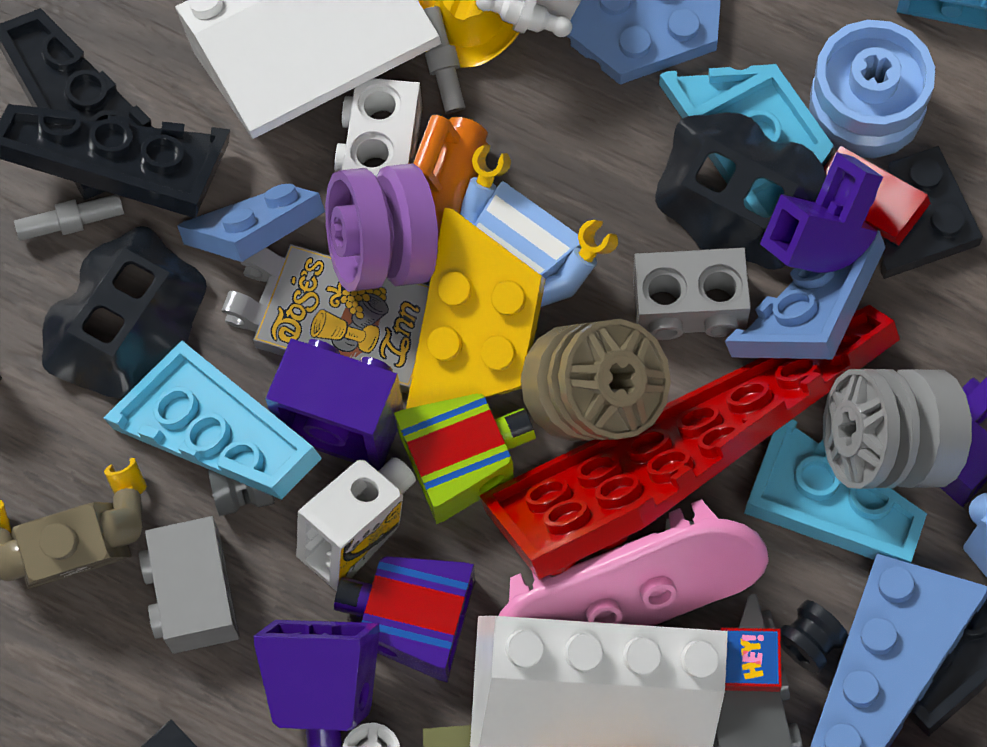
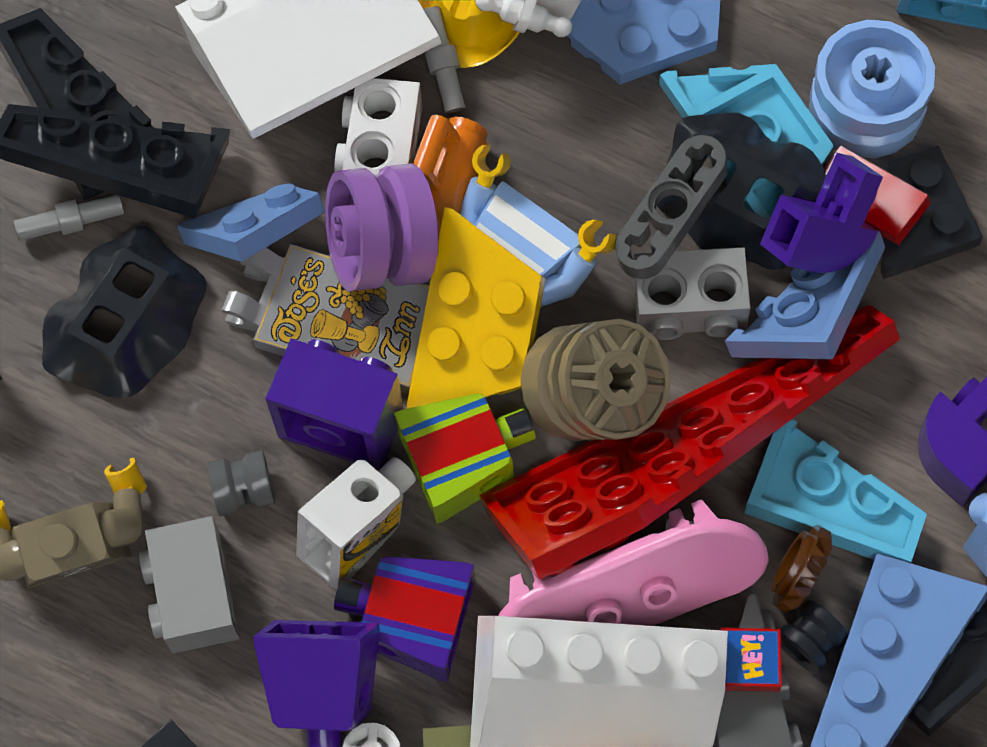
medium azure wing [104,341,322,500] -> none
light grey wheel [823,369,972,489] -> none
none -> dark grey beam [615,135,727,279]
none -> reddish brown gear [771,524,832,612]

